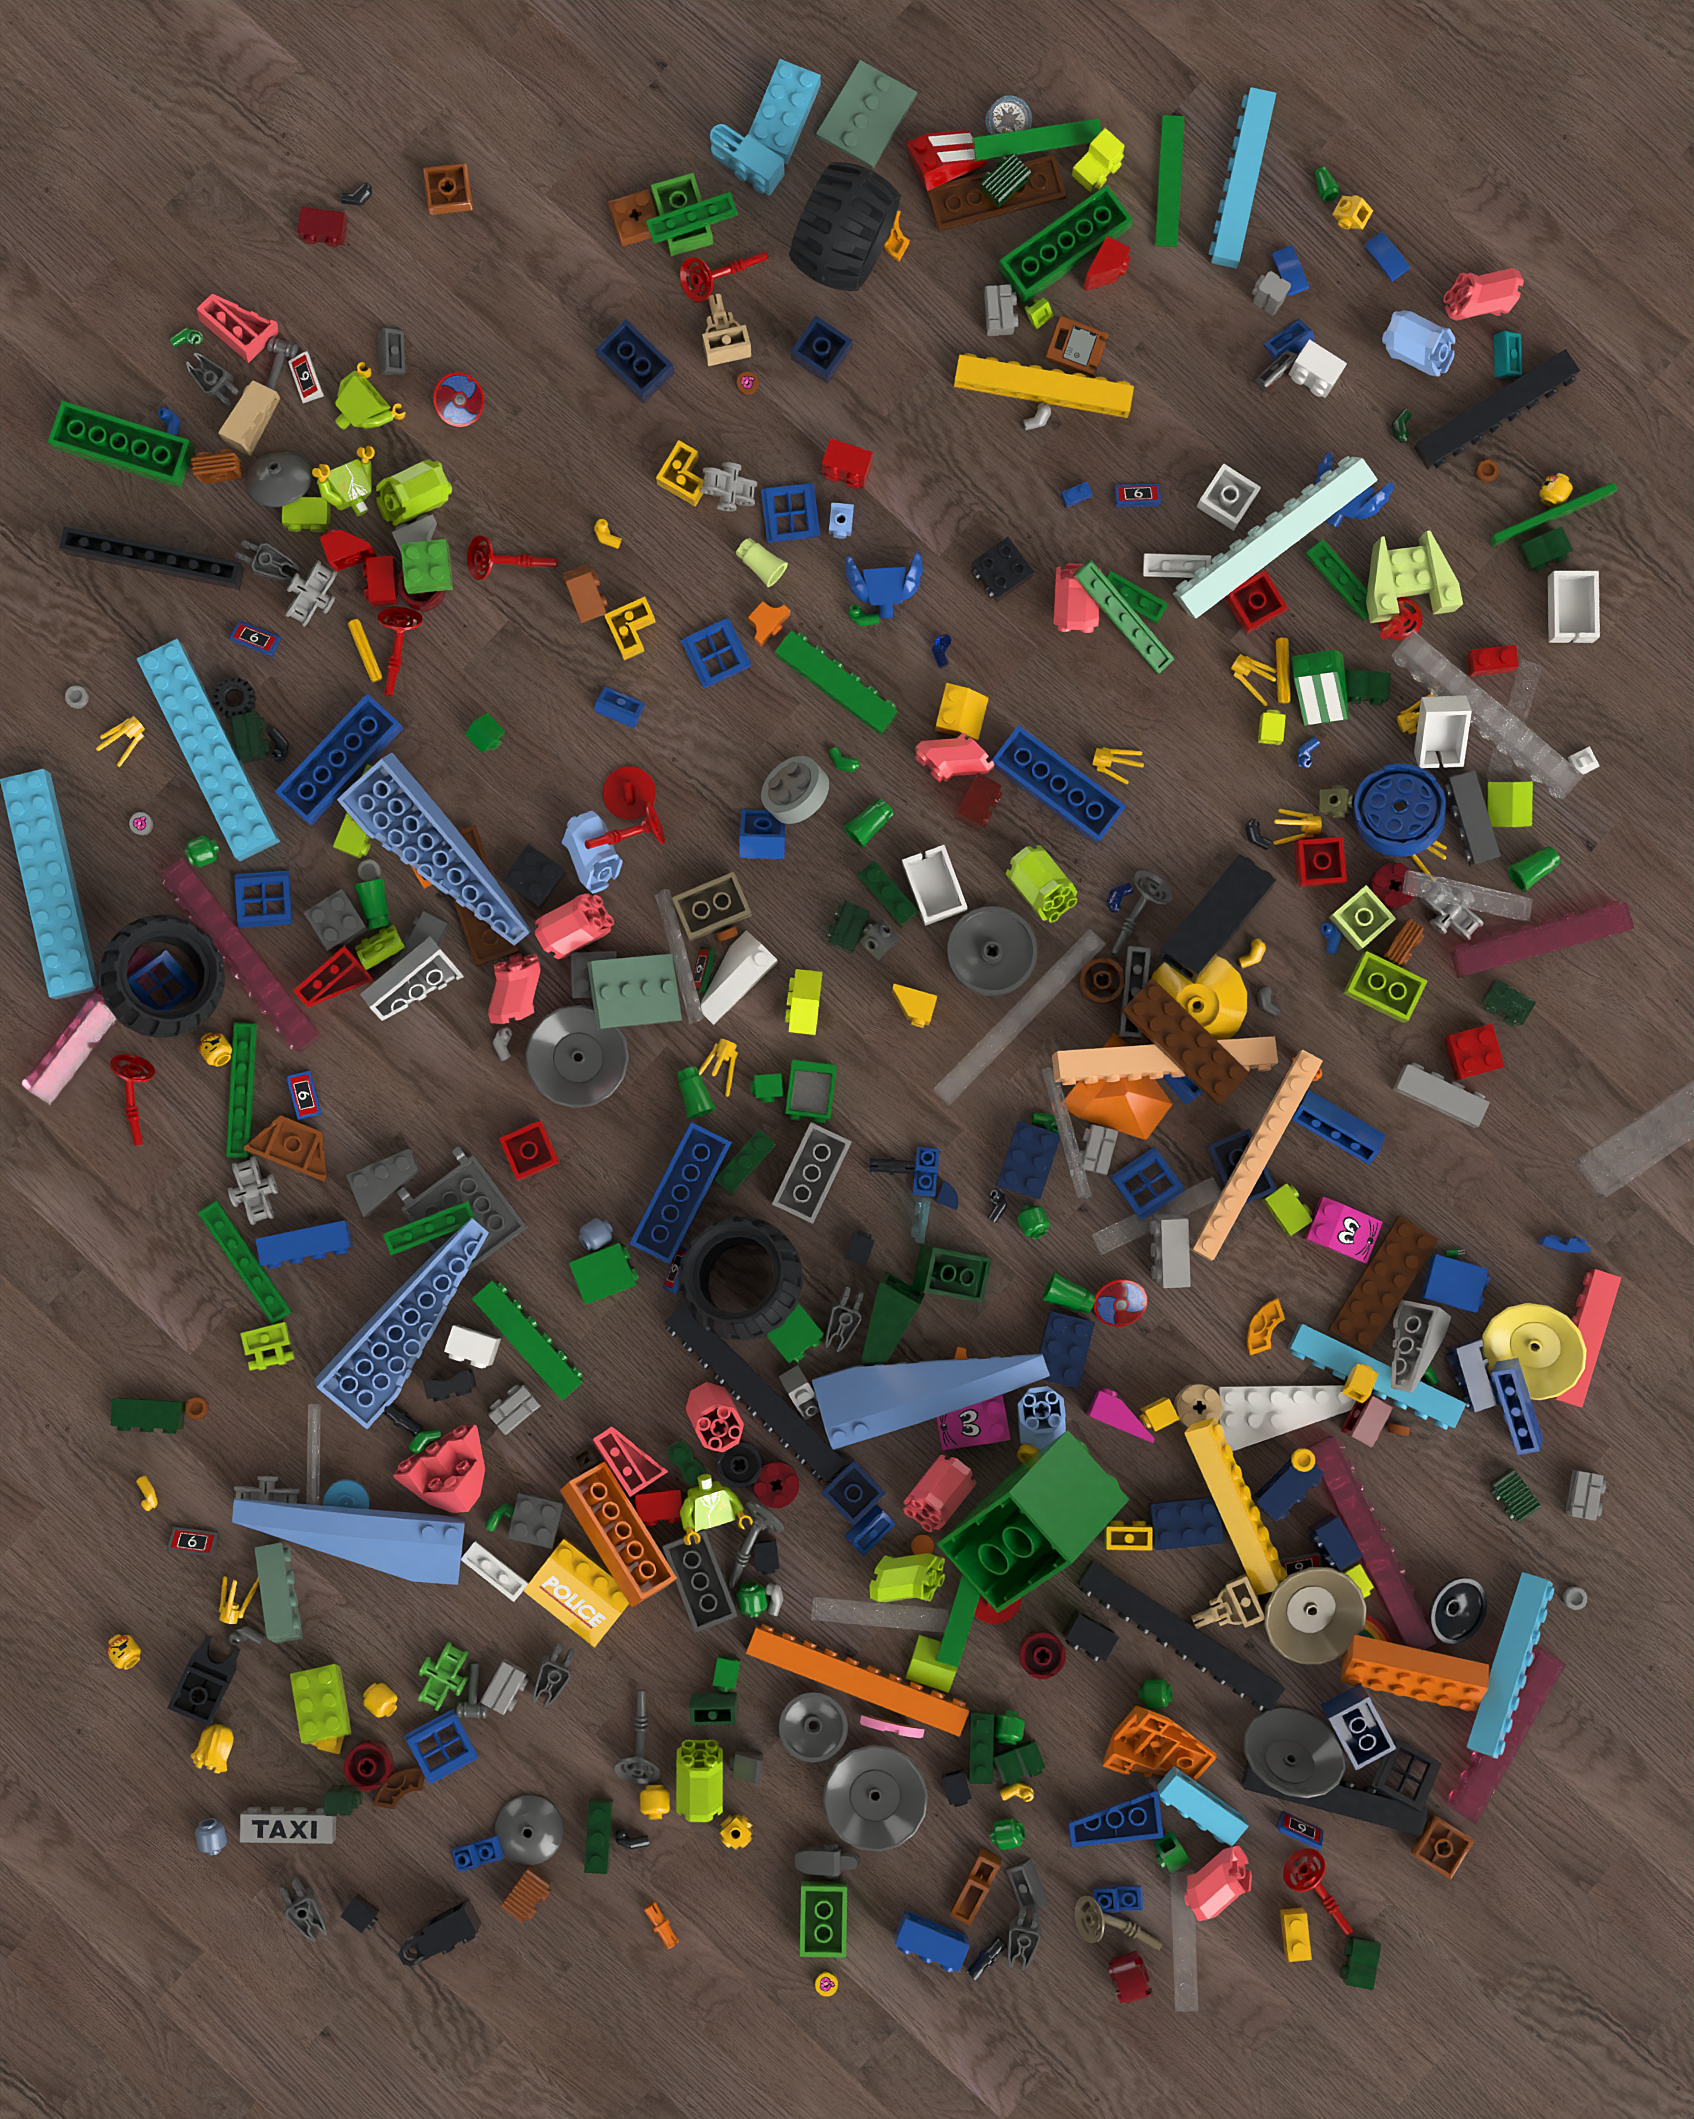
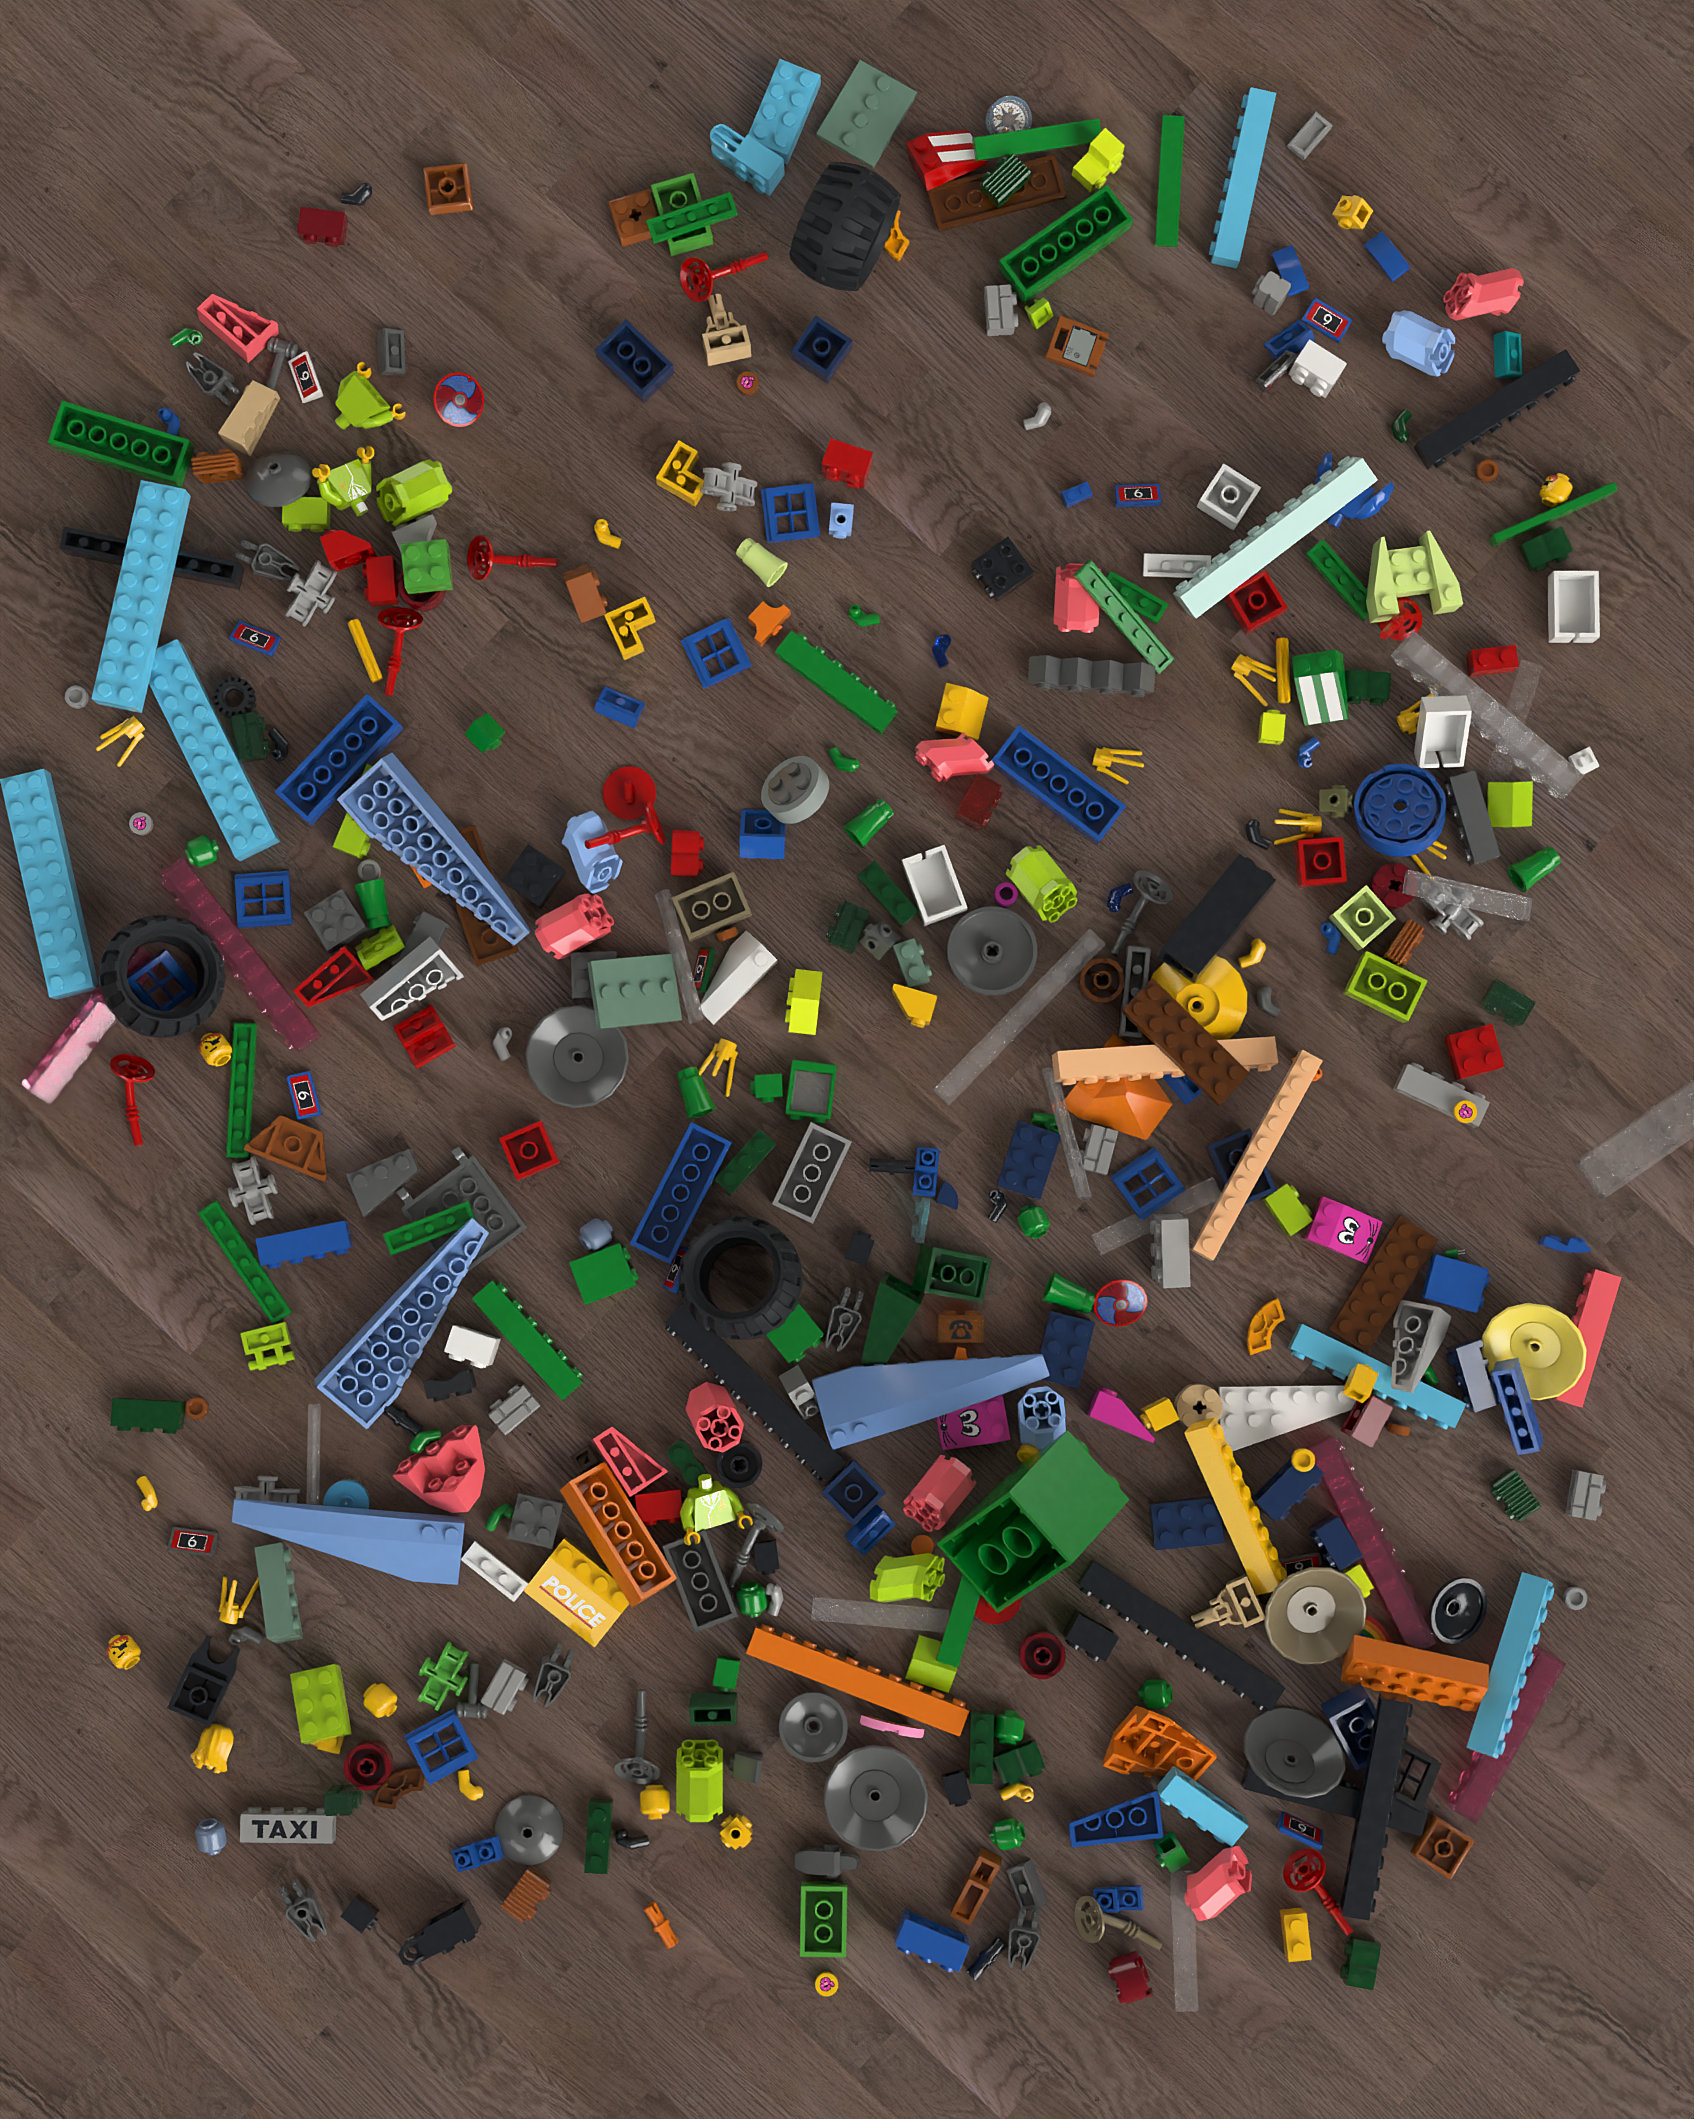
coral brick [488,953,541,1024] -> none
dark red brick [754,1461,799,1508] -> none
blue torso [844,551,924,619] -> none
yellow brick [954,353,1134,418] -> none
red slope [1083,236,1132,291] -> none
yellow brick [1104,1520,1152,1550] -> none
blue brick [1291,1090,1386,1165] -> none
green cone [1314,167,1340,202] -> none
clear pink brick [1450,901,1634,978] -> none
none -> medium azure brick [92,480,191,713]
none -> red slope [393,1005,456,1069]
none -> yellow arm [457,1769,483,1801]
none -> red brick [671,830,704,878]
none -> sand green brick [892,938,932,989]
none -> clear orange brick [937,1310,984,1343]
none -> magenta brick [994,882,1018,908]
none -> dark grey brick [1028,655,1156,697]
none -> light grey tile [1287,112,1333,161]
none -> slope [1301,298,1352,343]
none -> black brick [1339,1691,1413,1921]
none -> yellow tile [1453,1100,1477,1123]

